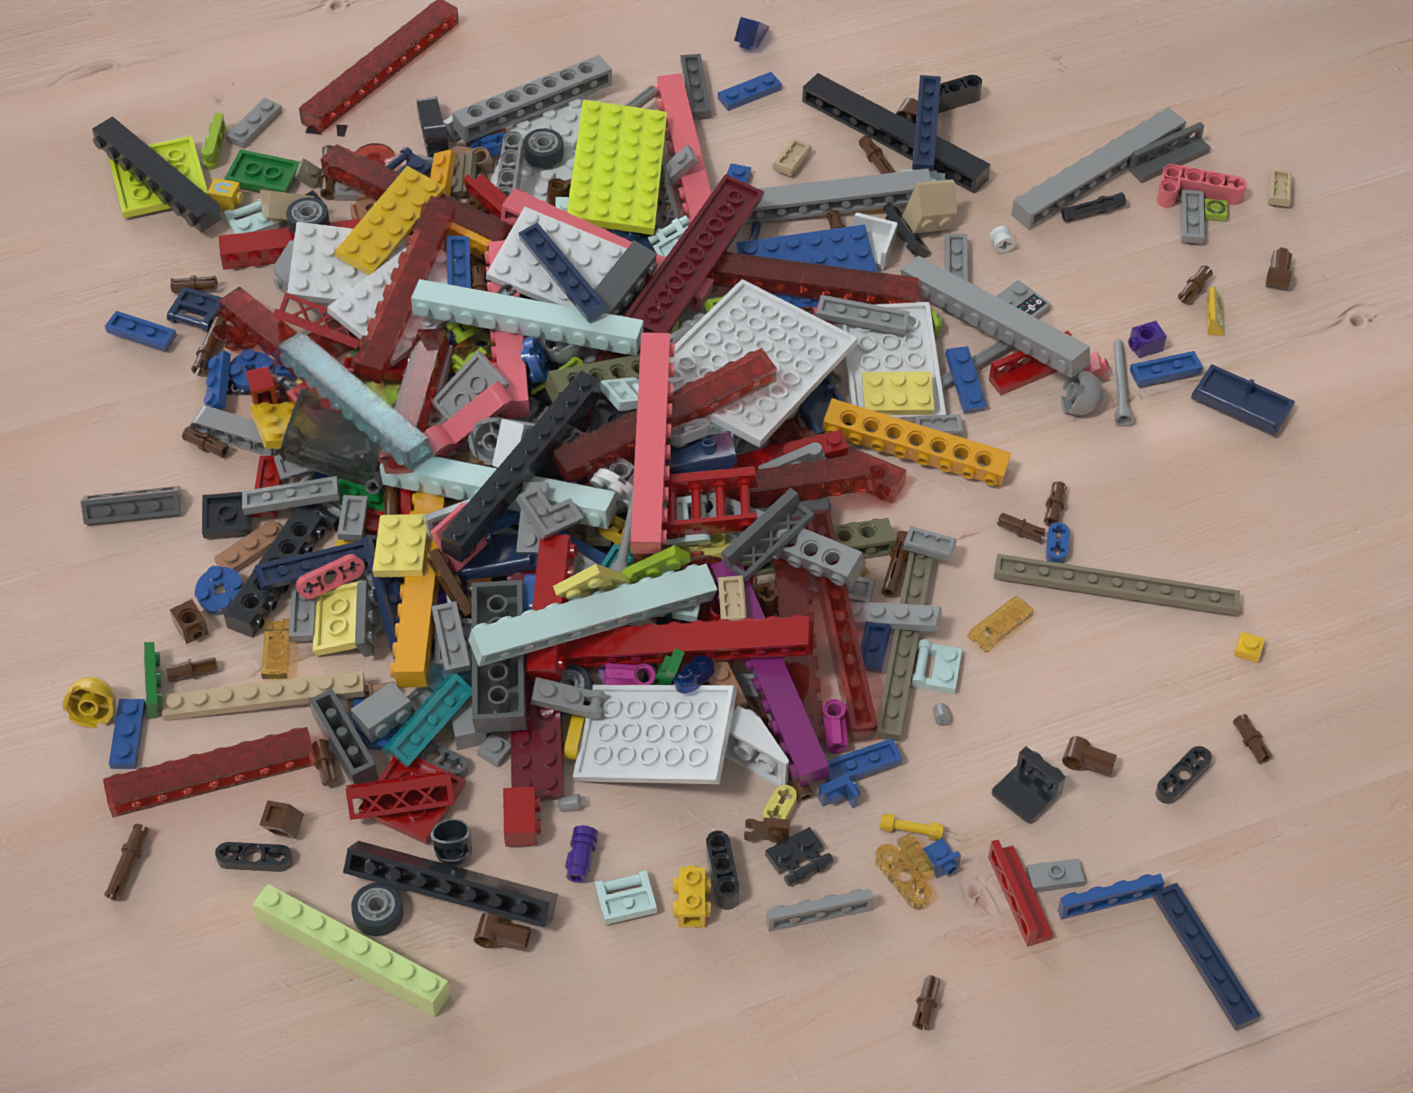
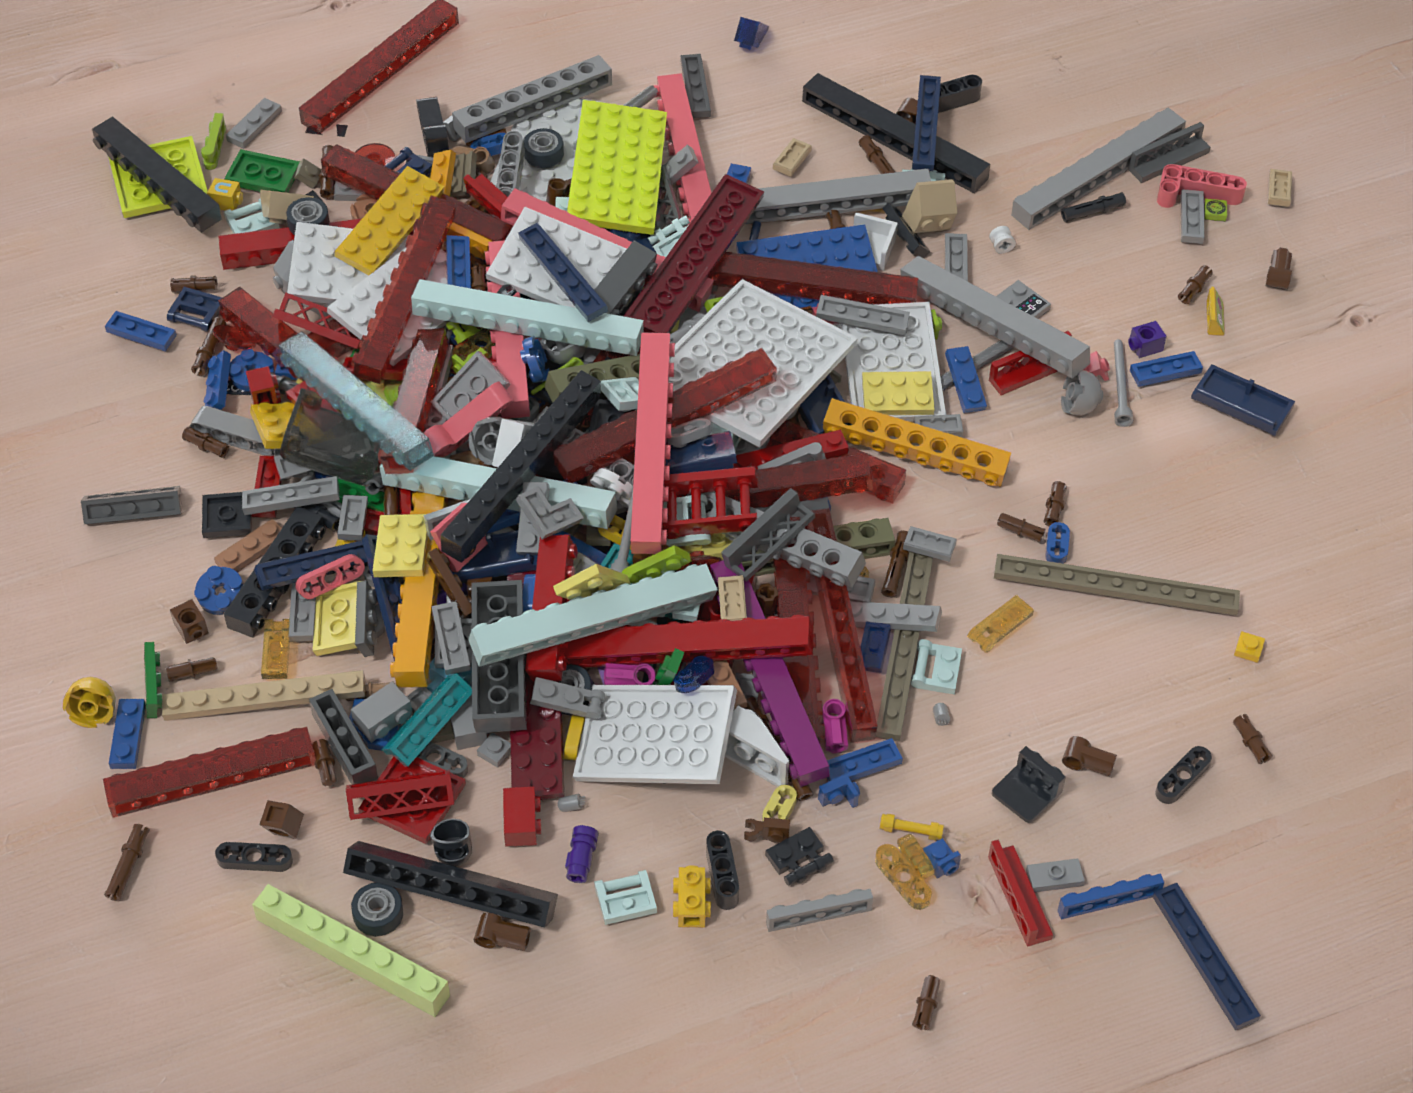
blue plate [718,72,782,111] -> none

